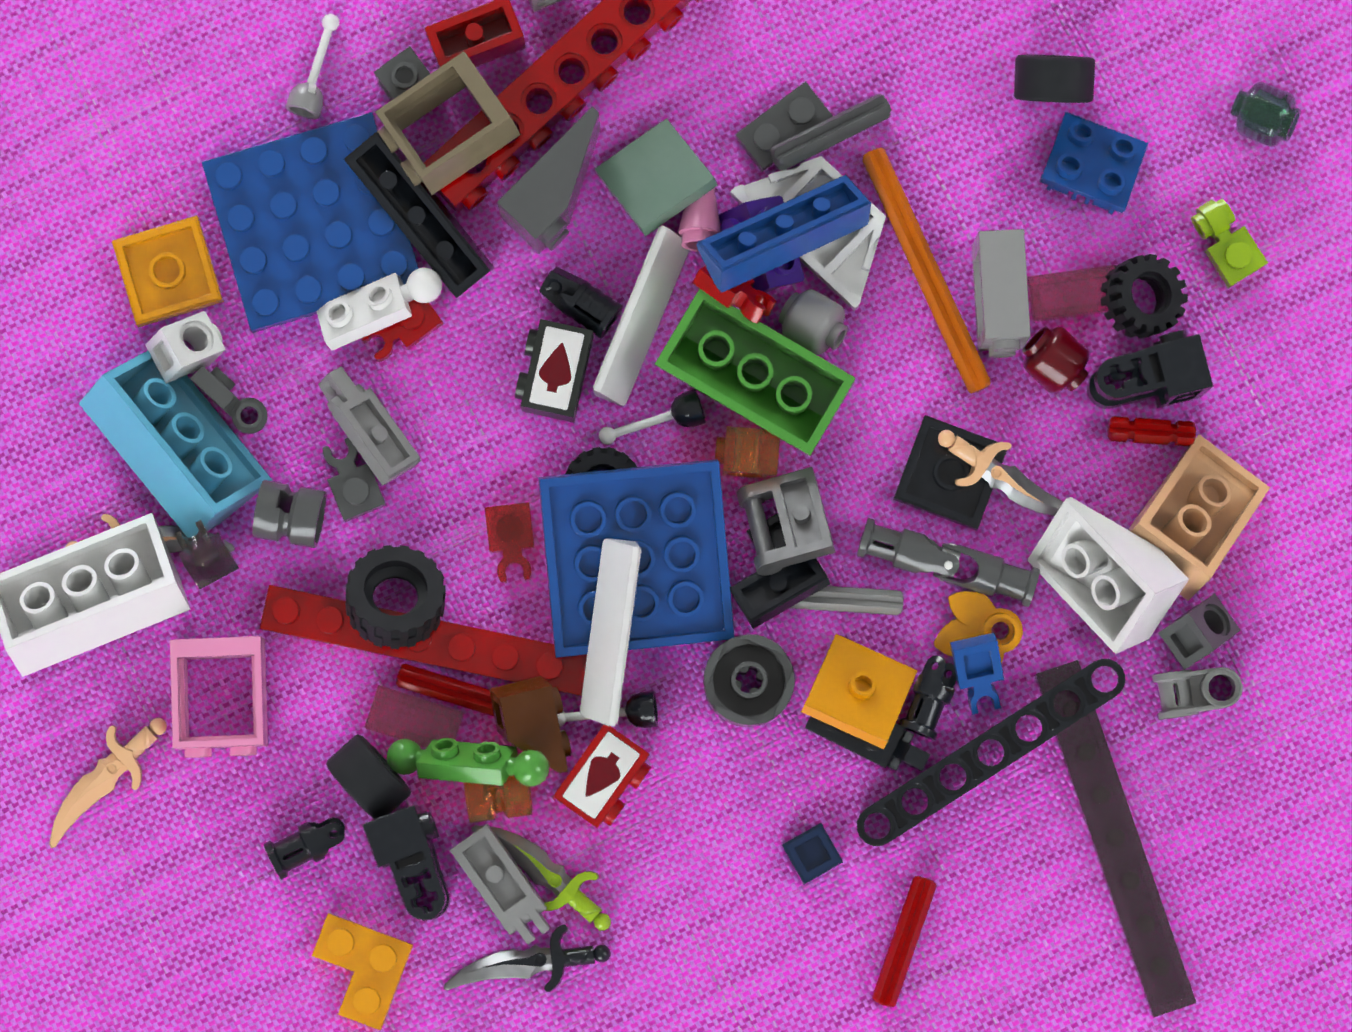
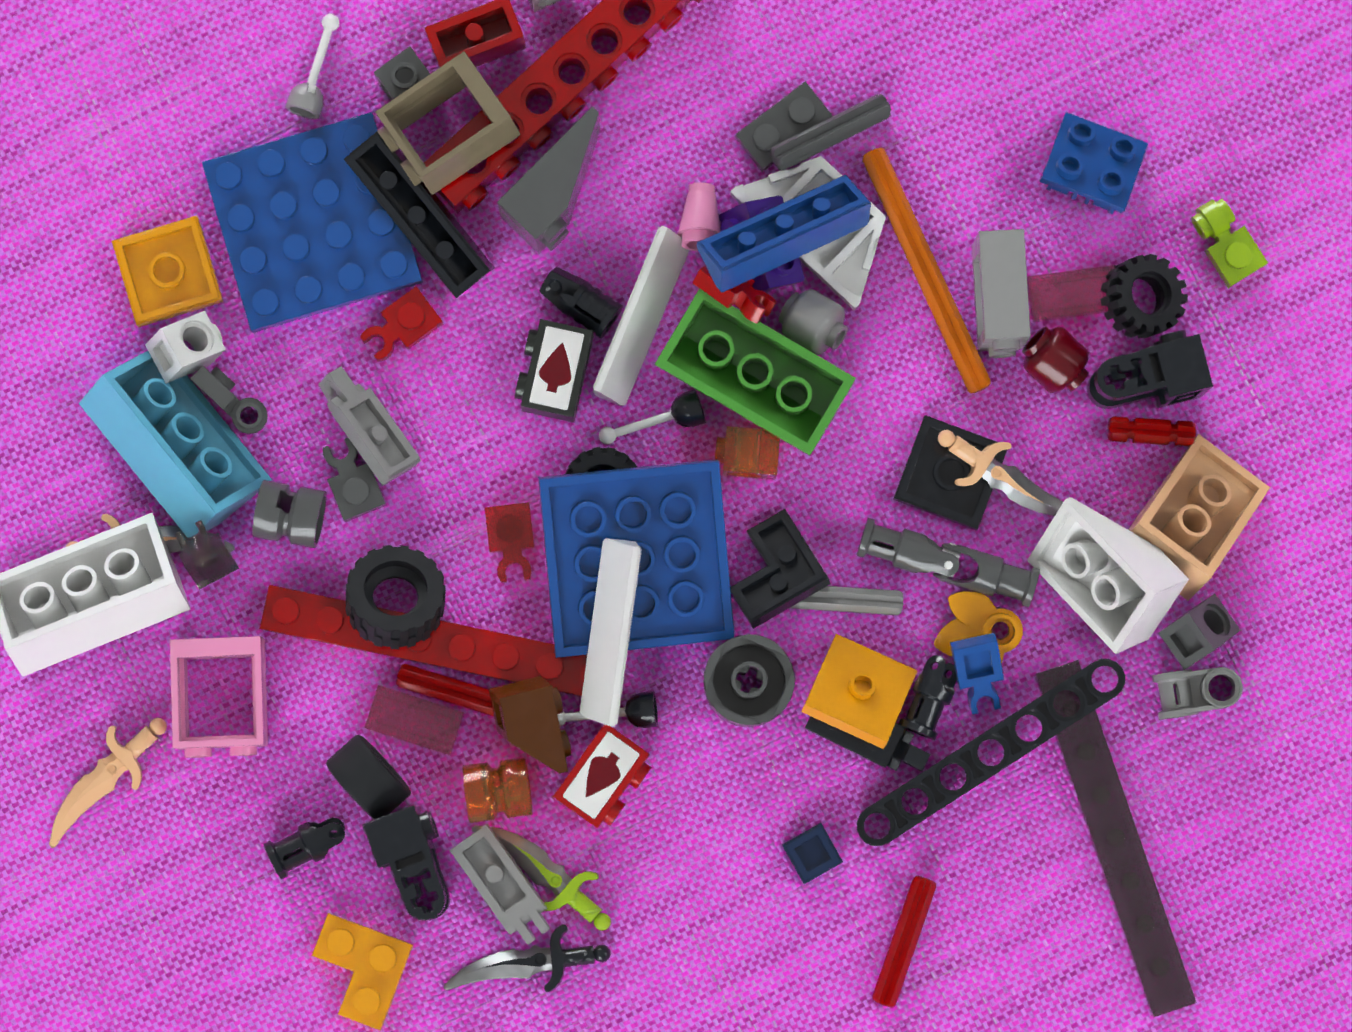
white plate [316,268,442,351] -> none
bright green plate [387,738,549,786] -> none
sand green tile [595,118,718,236] -> none
flat silver plate [737,467,836,576] -> none
black tyre [1014,55,1095,103] -> none
head [1231,82,1301,147] -> none

